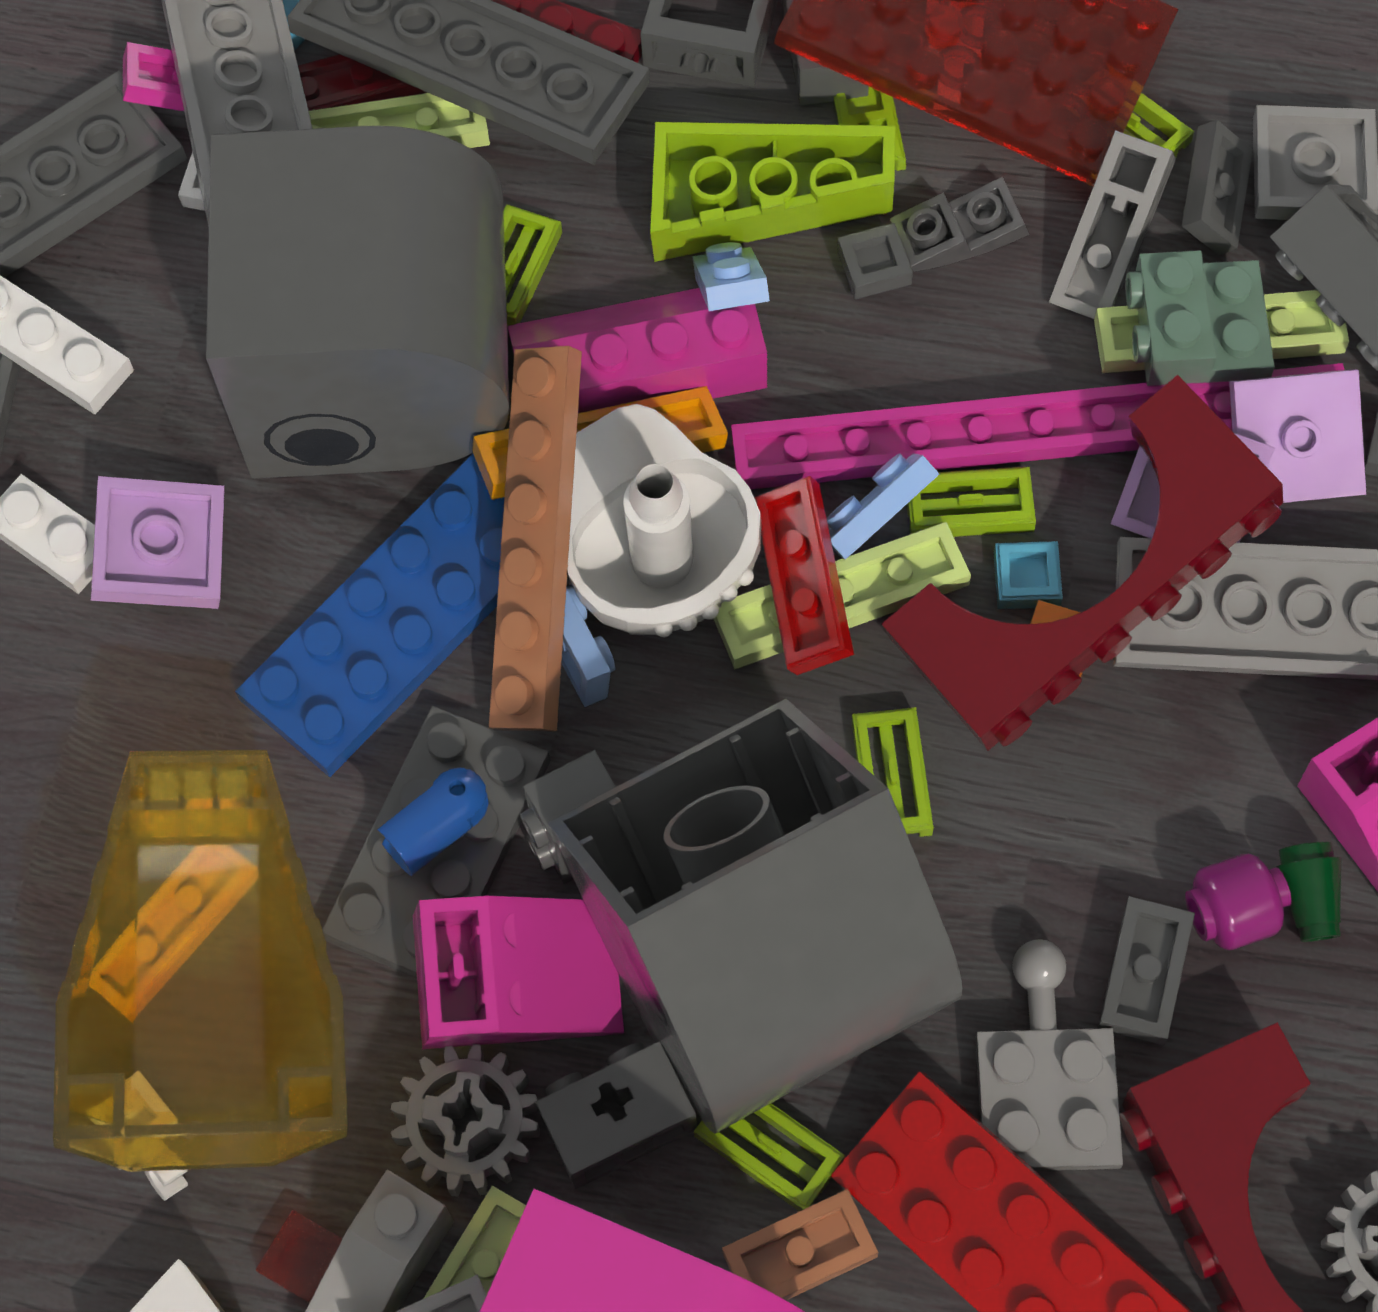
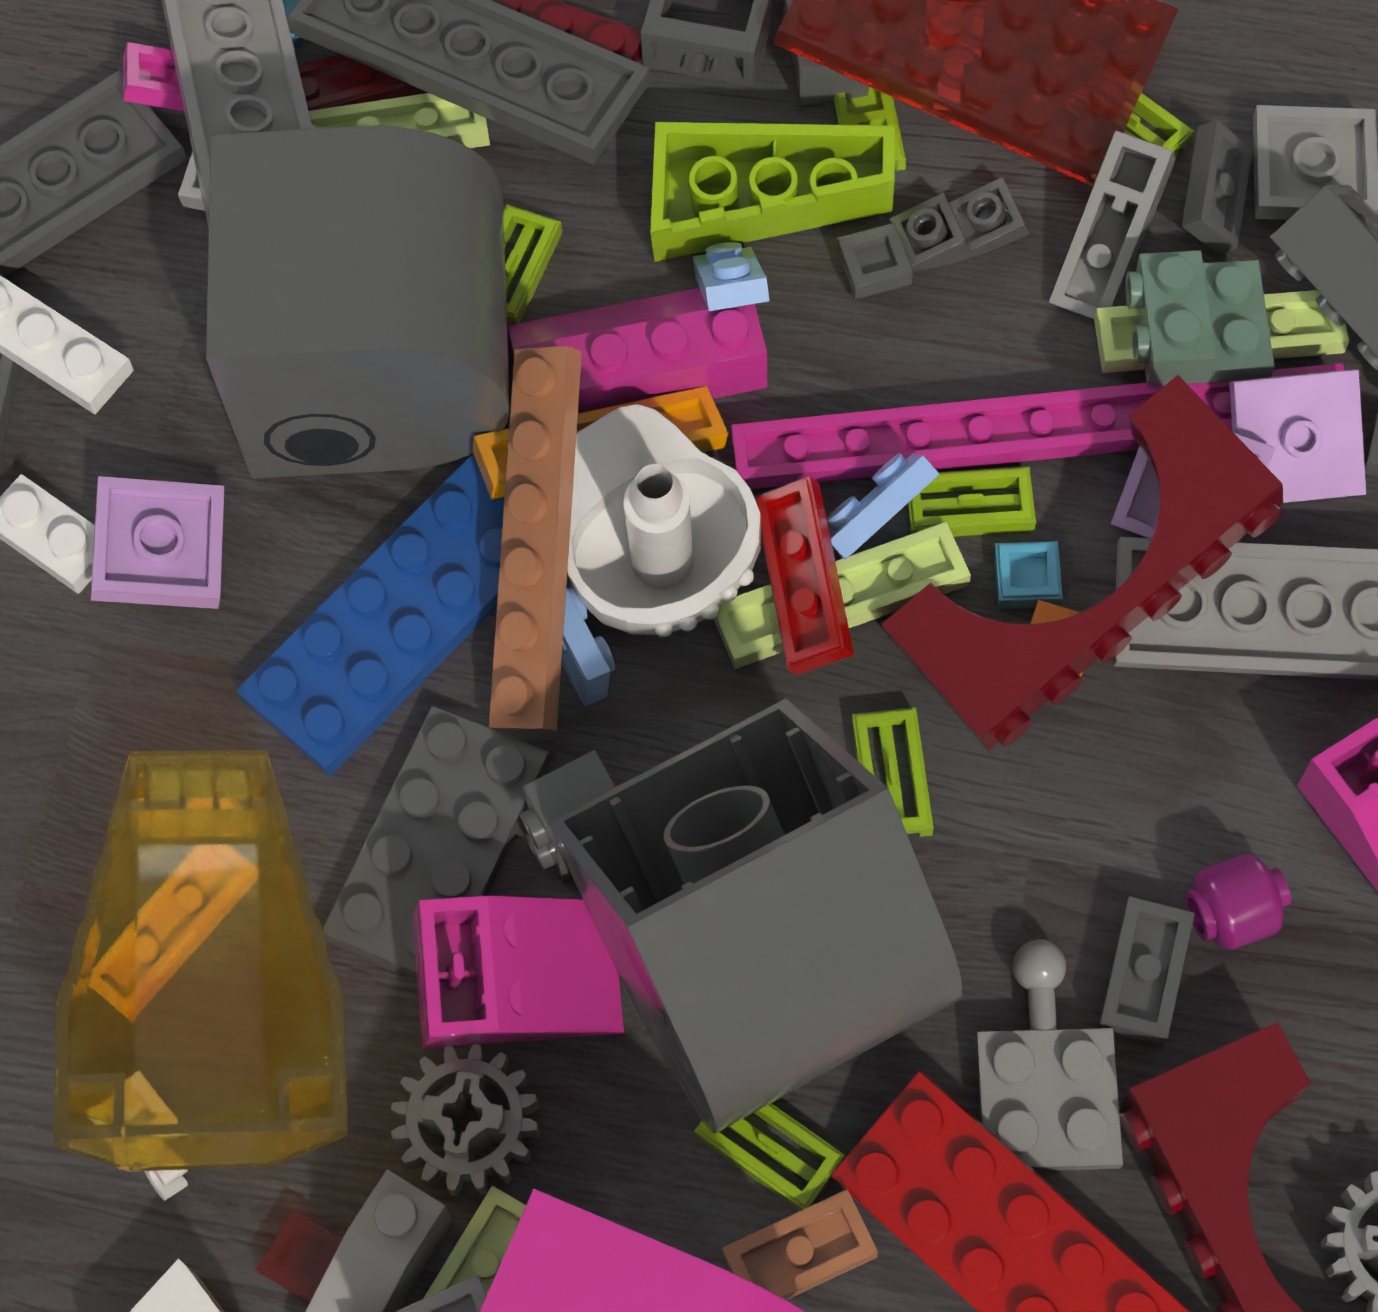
blue piece [377,767,488,876] -> none
dark grey brick [535,1041,697,1189] -> none
dark green cone [1276,842,1342,942] -> none

